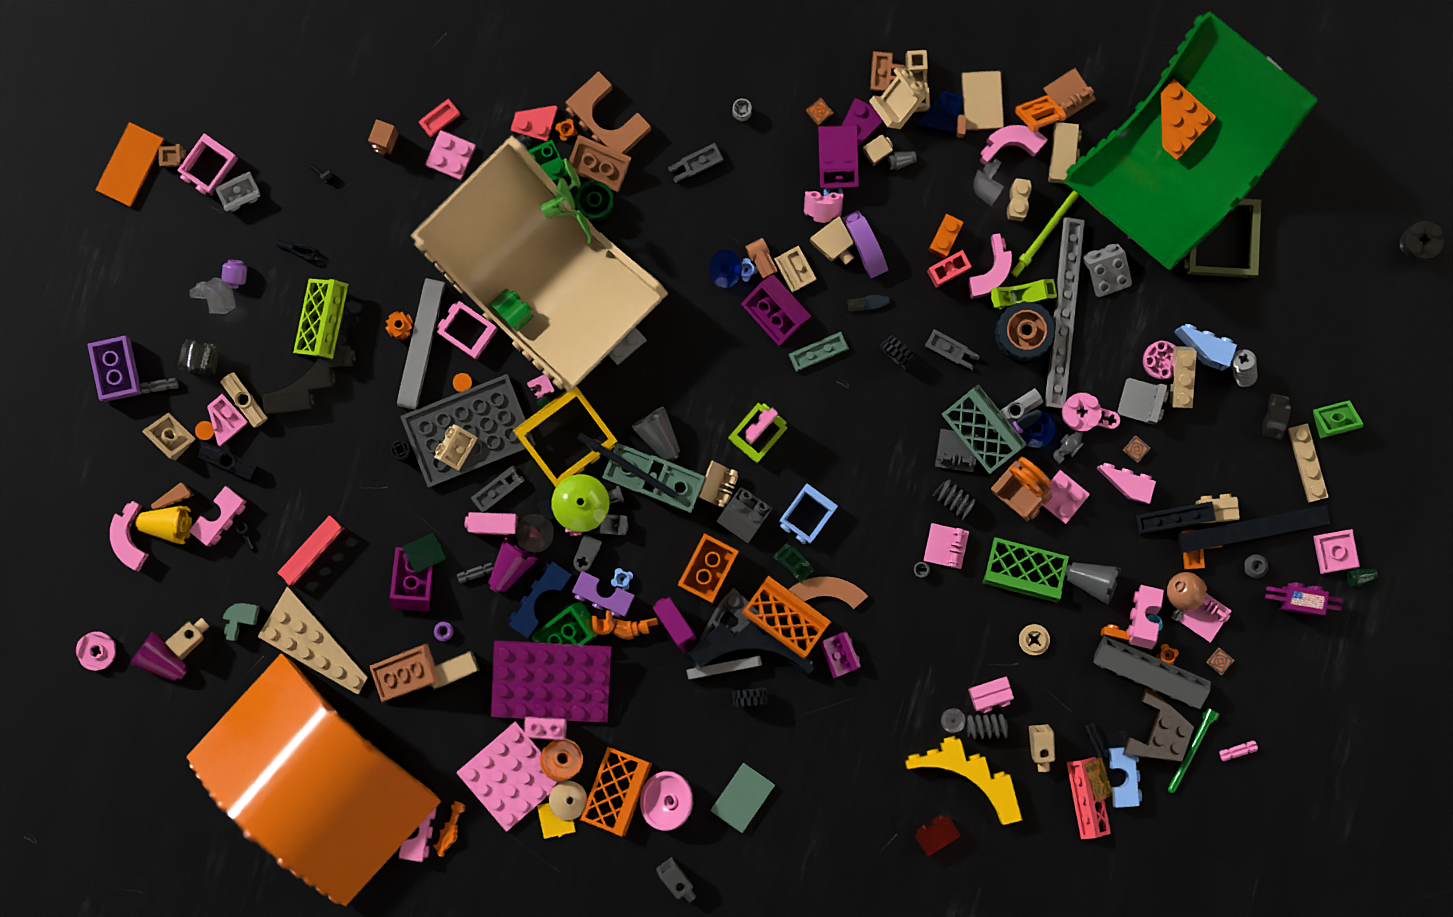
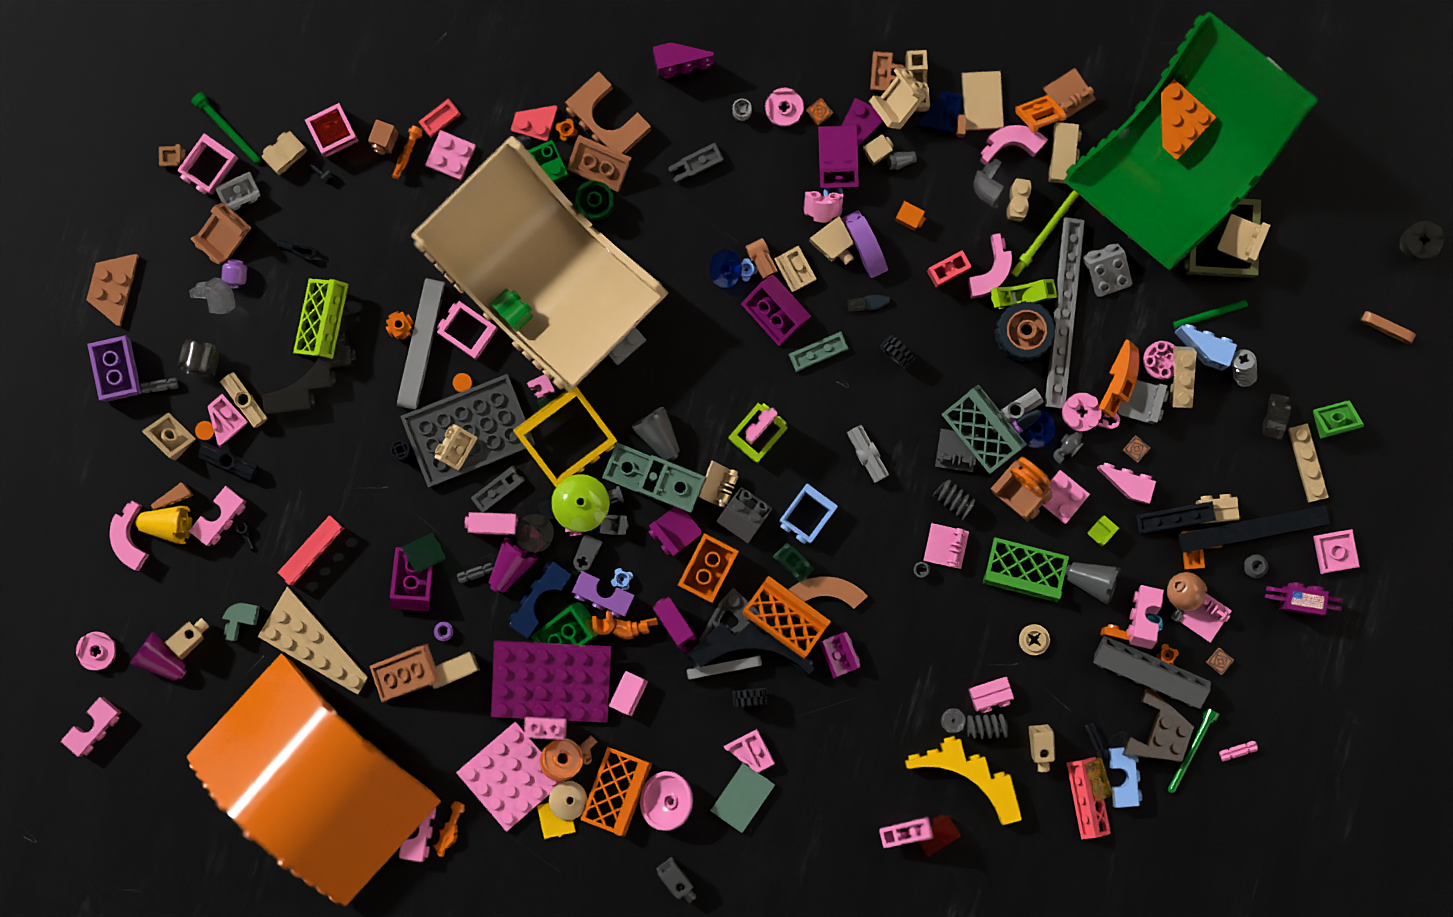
orange tile [96,122,165,207] -> none
bright green plant [541,158,591,244] -> none
black bar [577,433,678,499] -> none
dark grey hinge [925,329,980,371] -> none
orange brick [928,214,963,259] -> none
clear green cone [1347,568,1378,587] -> none
none -> bright pink arch [61,697,121,757]
none -> nougat wing [87,254,139,327]
none -> green piece [191,92,261,164]
none -> nougat panel [191,202,251,264]
none -> tan brick [262,131,307,175]
none -> piece [305,103,358,158]
none -> orange piece [392,126,423,179]
none -> nougat arm [579,735,597,765]
none -> bright pink hinge [609,671,648,716]
none -> magenta bracket [649,506,702,557]
none -> magenta slope [653,42,714,79]
none -> bright pink wing [724,729,775,773]
none -> bright pink plate [765,88,803,127]
none -> light grey piece [847,425,889,483]
none -> bright pink slope [879,818,933,848]
none -> orange brick [895,201,926,231]
none -> lime panel [1088,515,1119,546]
none -> orange slope [1099,339,1139,418]
none -> green bar [1173,300,1248,329]
none -> tan bracket [1217,214,1270,264]
none -> nougat beam [1361,312,1416,344]

